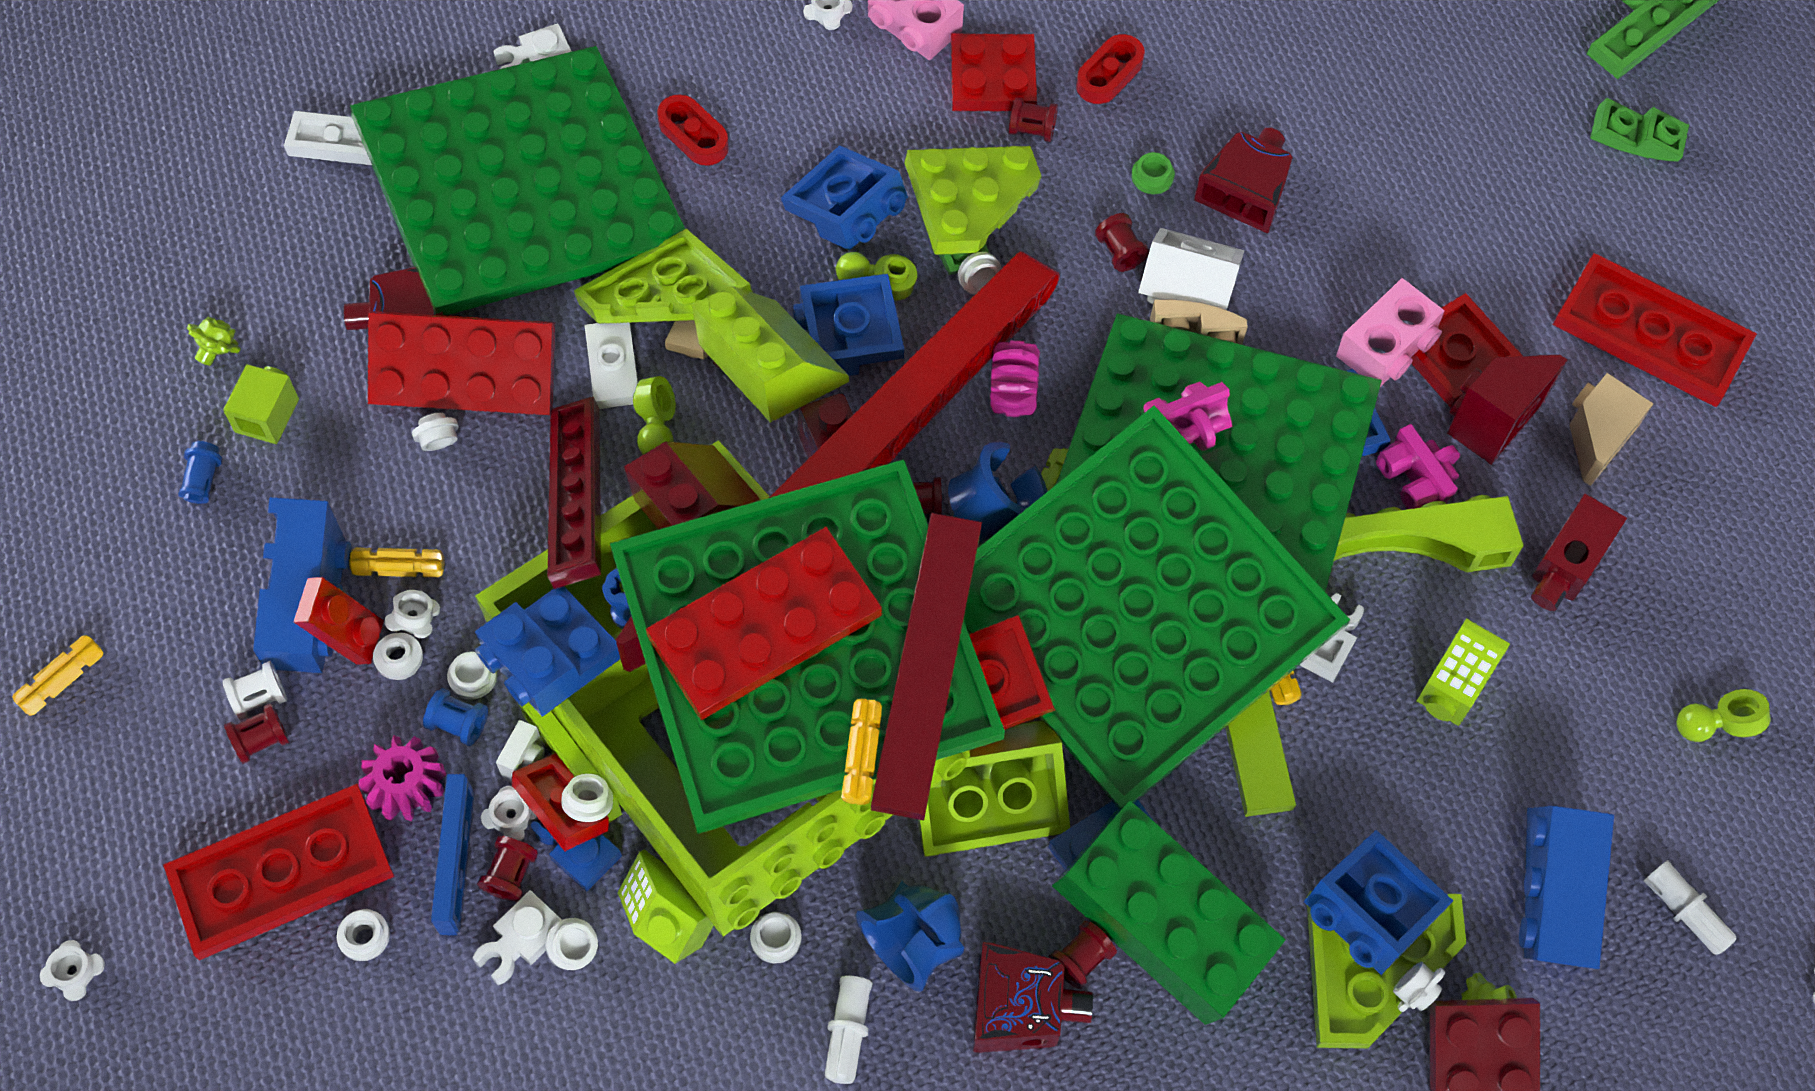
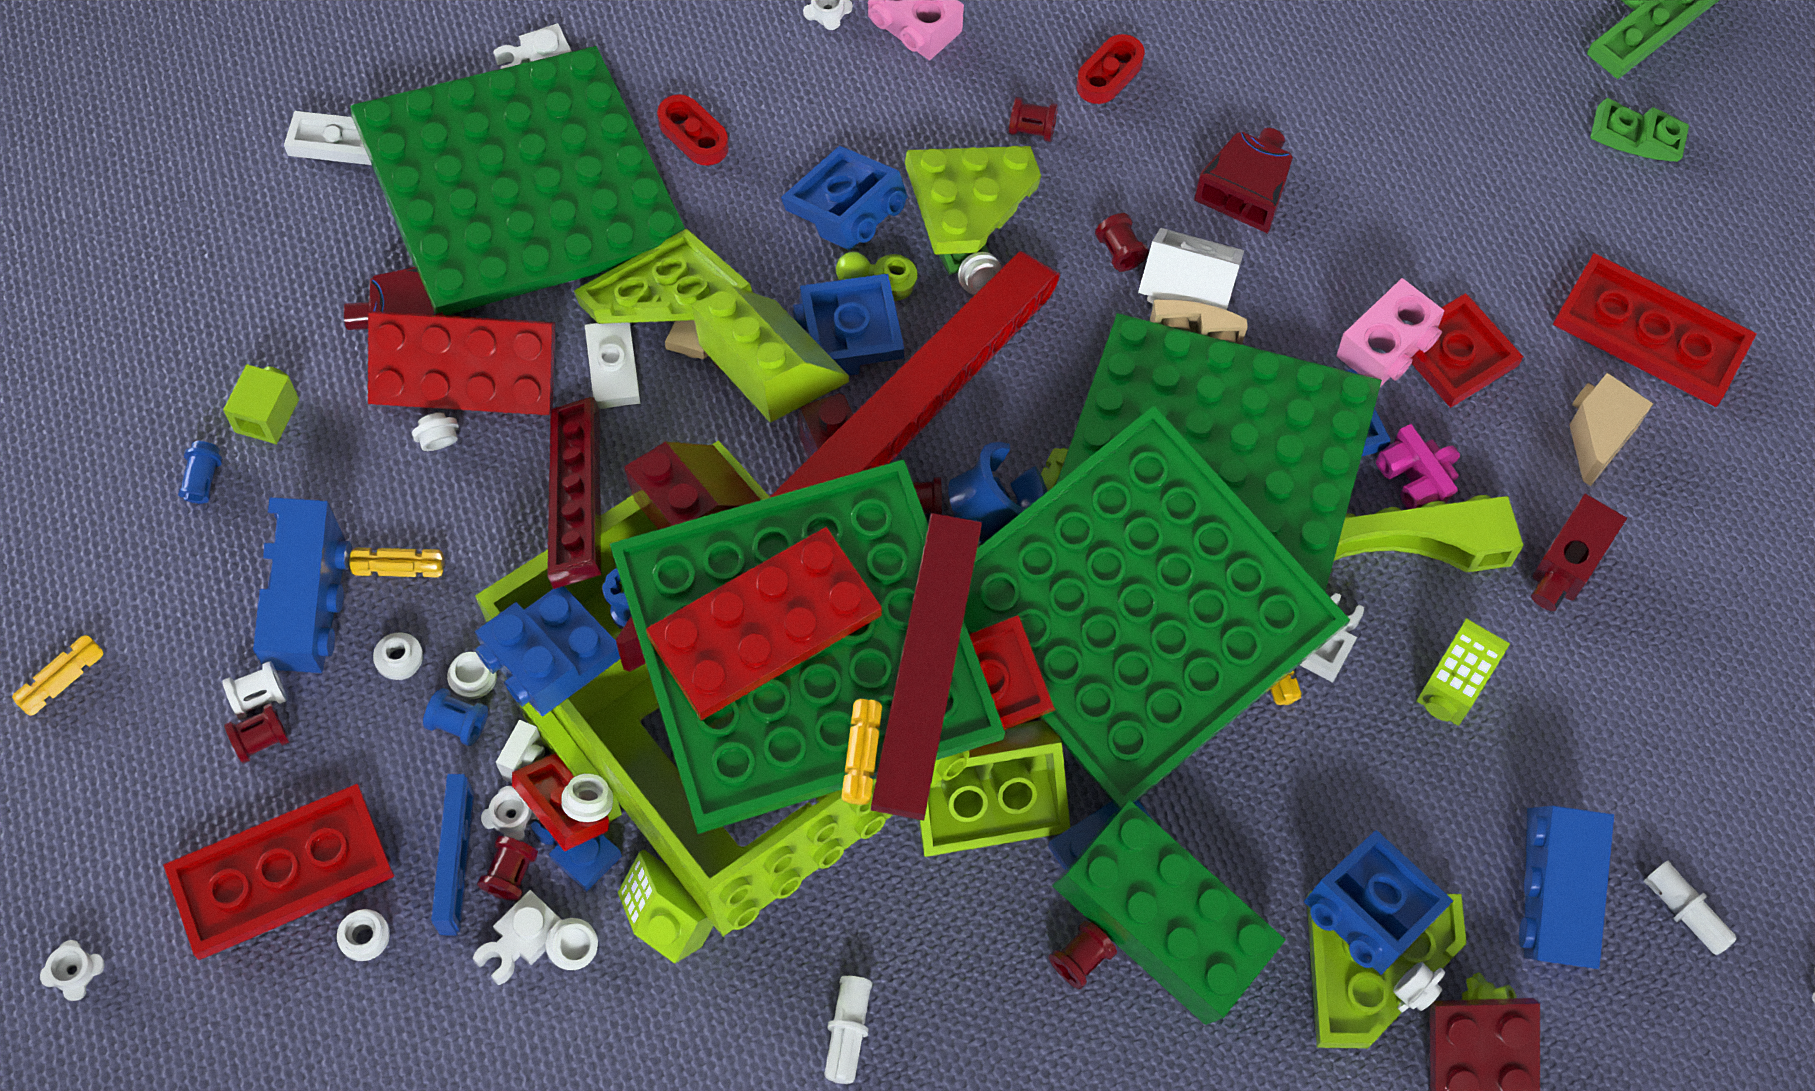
lime plant [187,317,241,366] -> none
red plate [294,577,384,665] -> none
dark pink gear [359,735,446,822] -> none
white plate [385,590,440,638] -> none
lime plate [633,376,676,455] -> none
white plate [750,912,802,963] -> none
blue helmet [855,880,964,992] -> none
red plate [951,33,1037,111] -> none
dark red torso [973,942,1093,1053] -> none
dark pink gear [990,340,1040,417] -> none
bright green plate [1131,152,1175,194] -> none
dark pink hips [1143,381,1232,450] -> none
lime tile [1225,691,1296,817] -> none
dark red slope [1447,354,1568,465] -> none
lime plate [1676,689,1771,742] -> none

